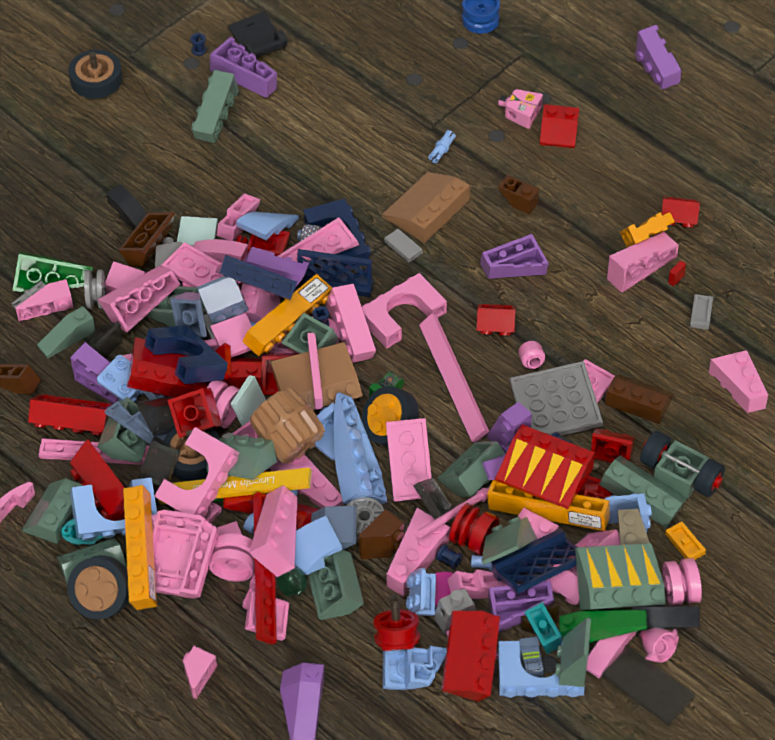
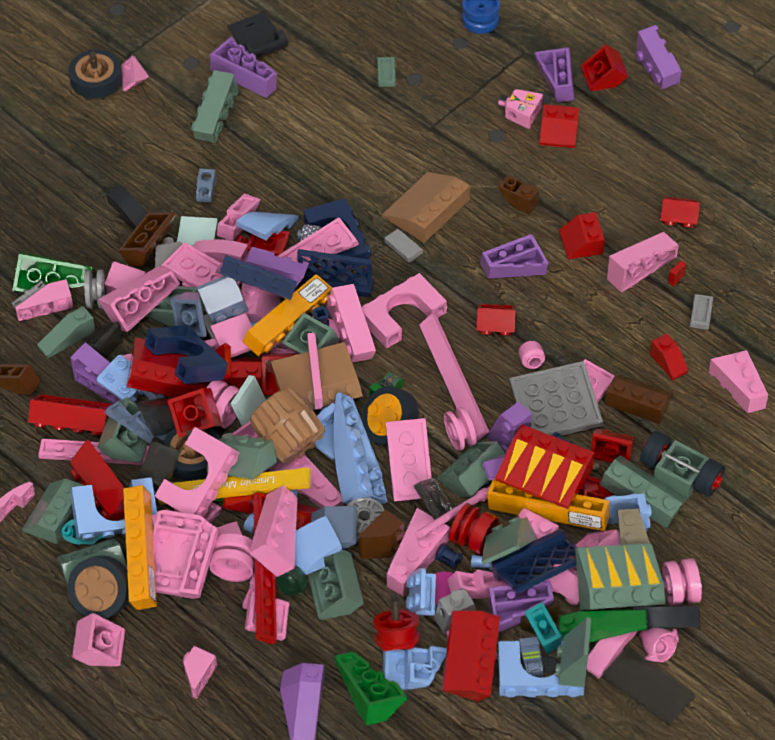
dark blue bush [190,33,207,56] -> none
light blue pin [428,130,456,163] -> none
light orange hips [620,212,674,248] -> none
light orange plate [665,521,706,560] -> none
none -> bright pink slope [72,613,125,666]
none -> bright pink slope [122,56,149,92]
none -> sand blue leg [196,169,217,203]
none -> green wedge [334,651,407,726]
none -> sand green tile [377,57,396,87]
none -> bright pink wheel [443,407,477,451]
none -> medium lavender wedge [534,48,574,102]
none -> red slope [559,212,605,260]
none -> red slope [581,44,628,91]
none -> red slope [650,333,688,381]

